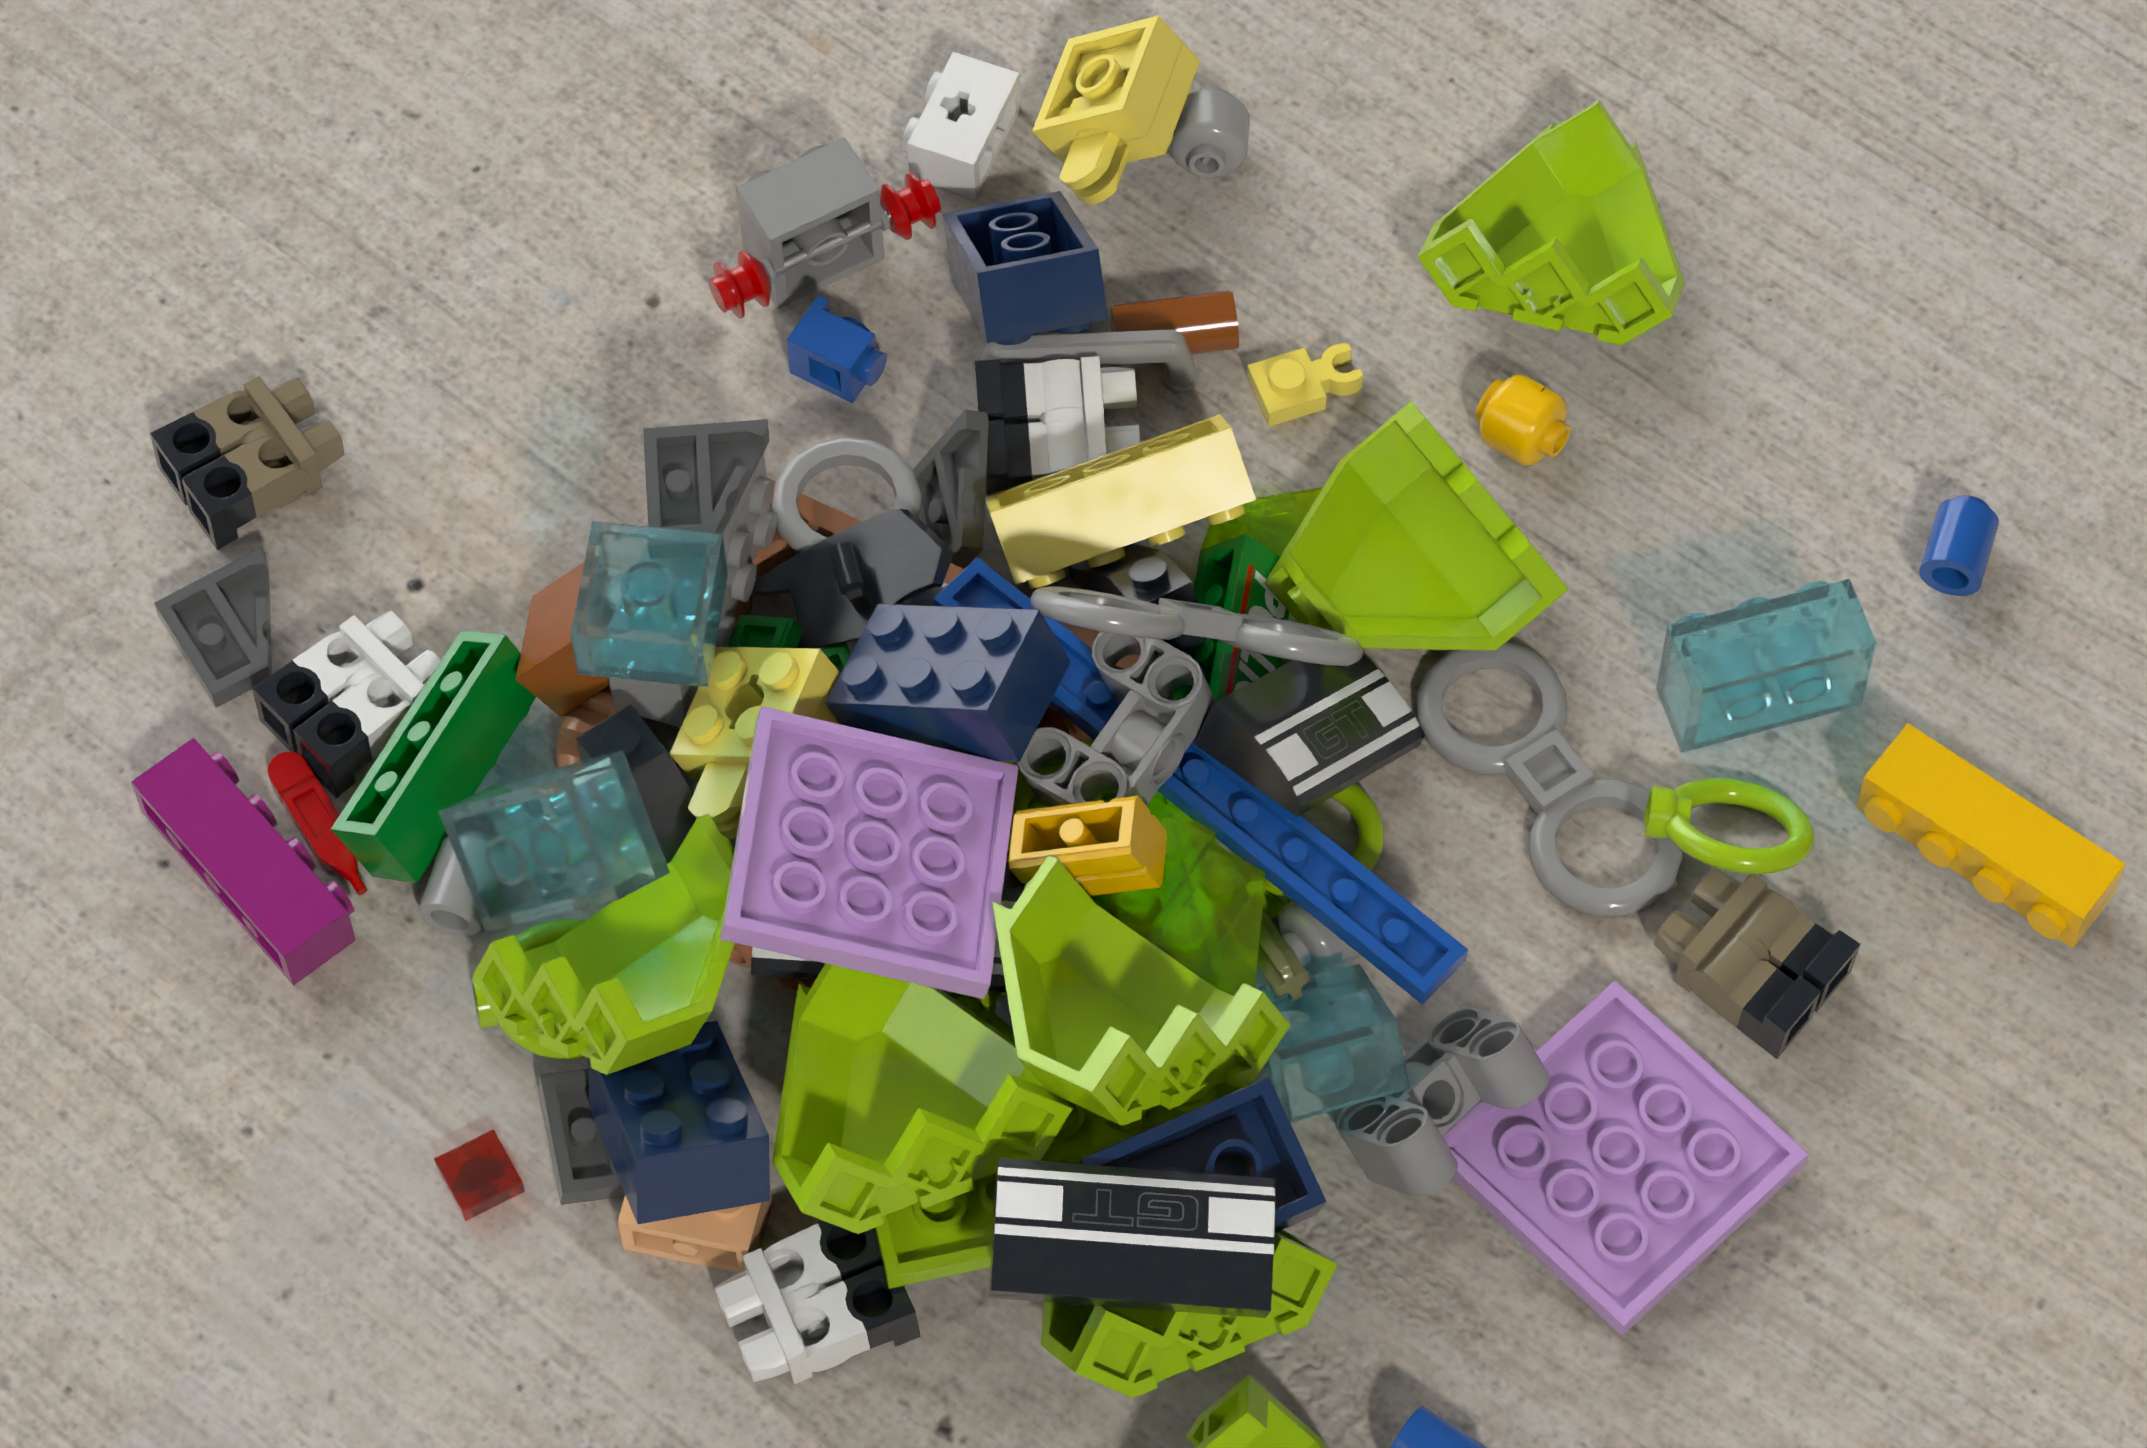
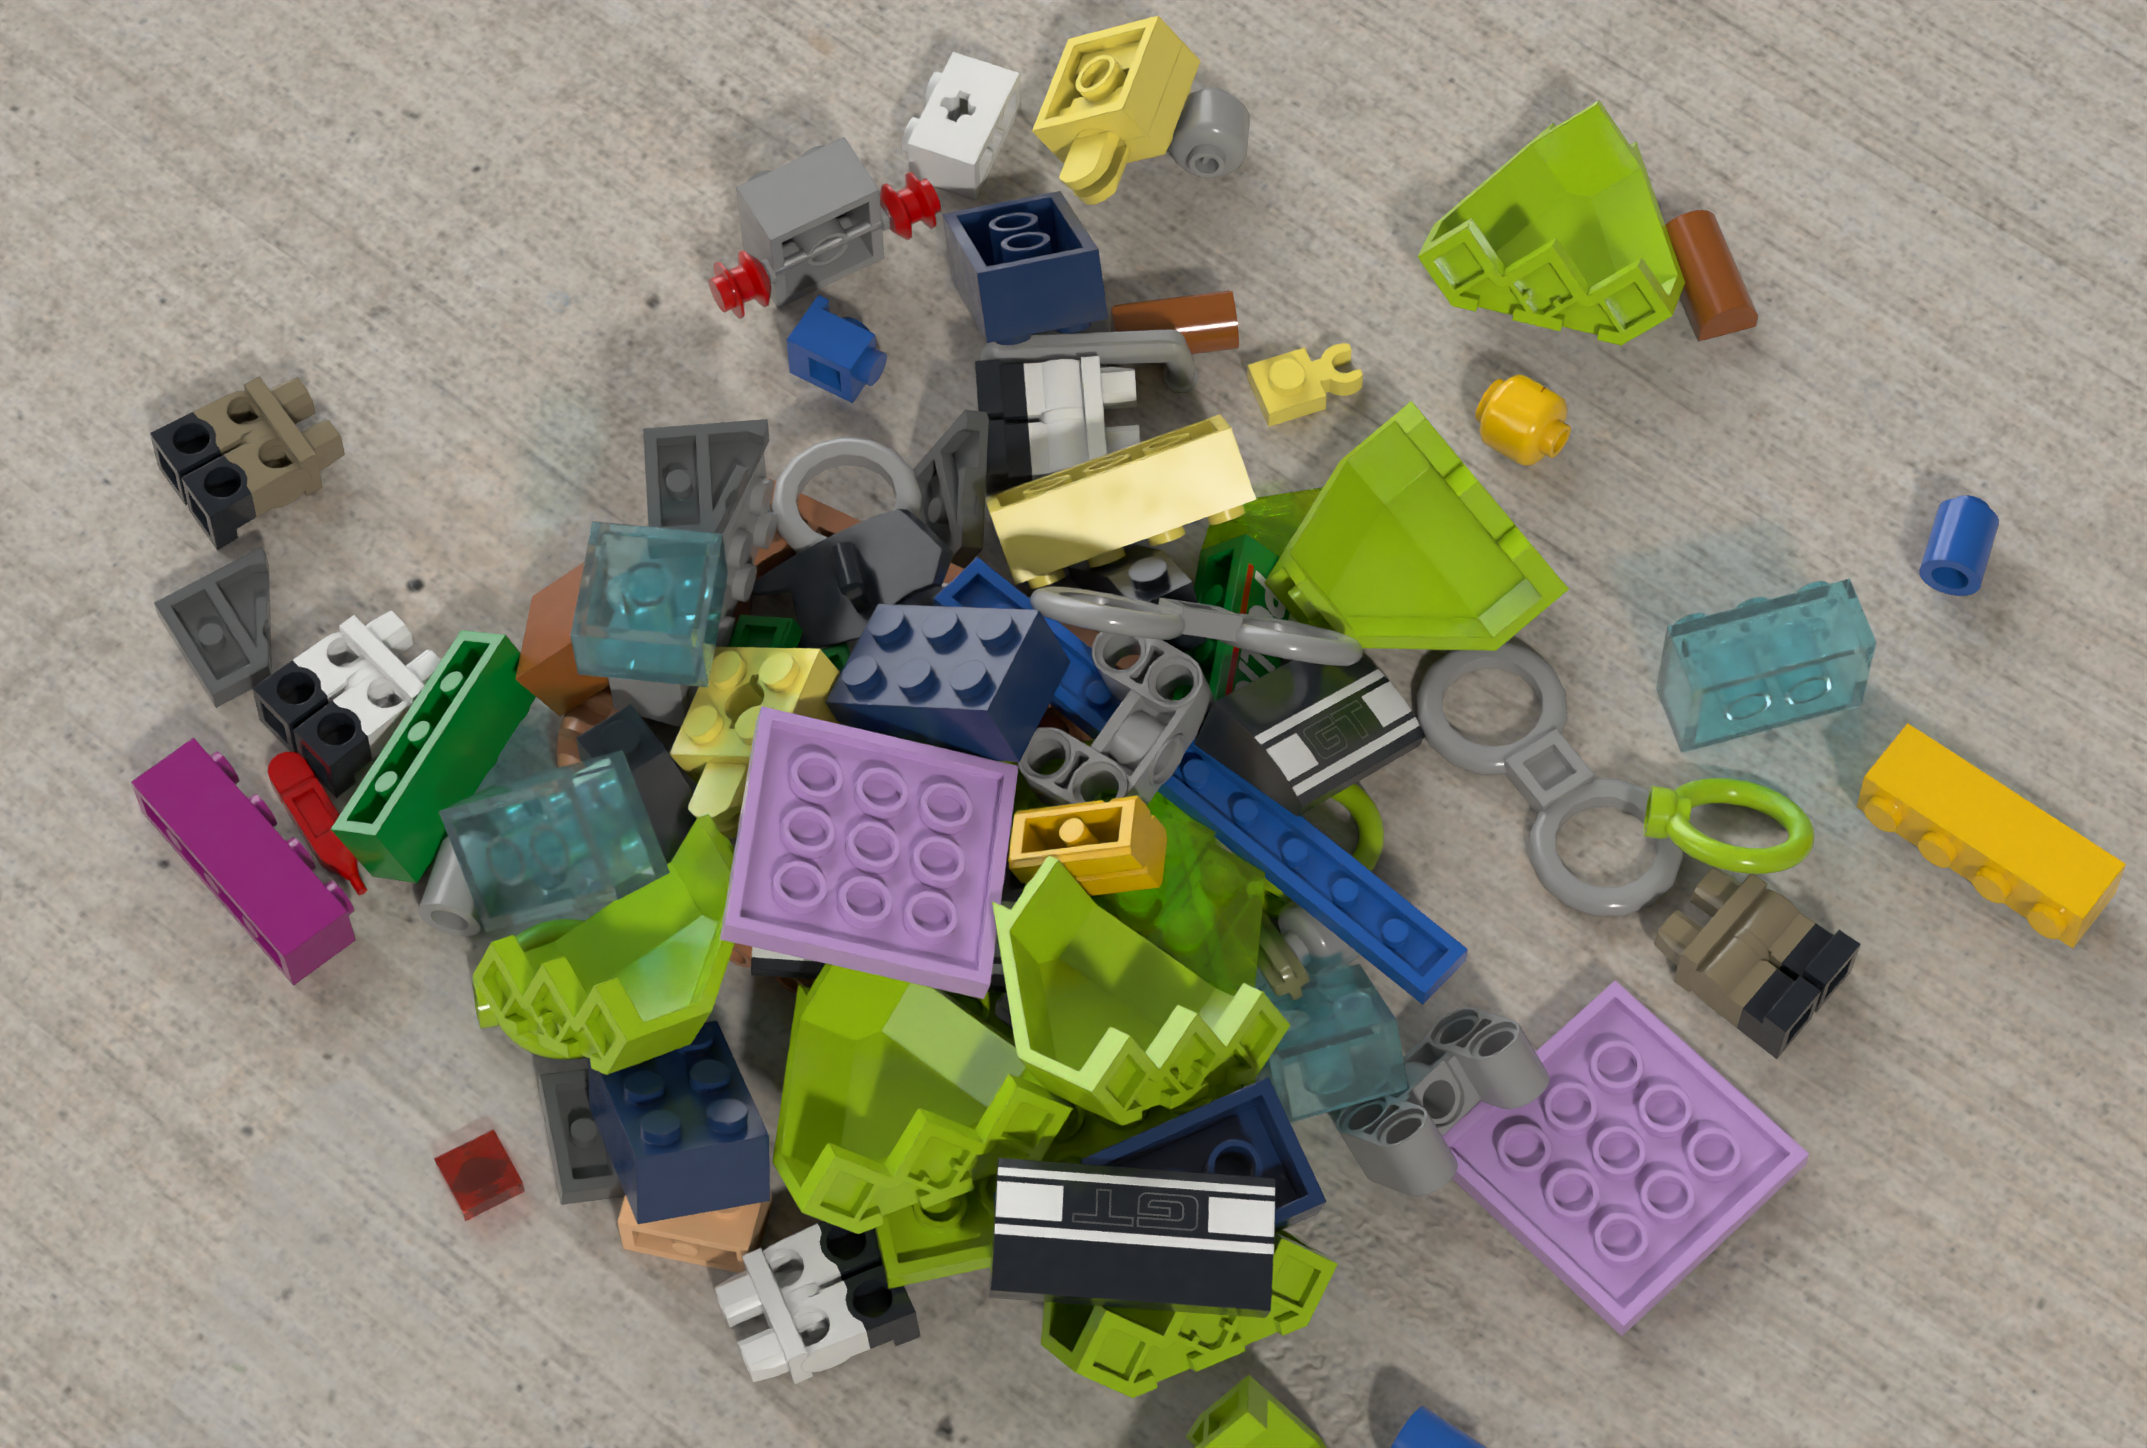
none -> dark orange brick [1666,210,1758,341]

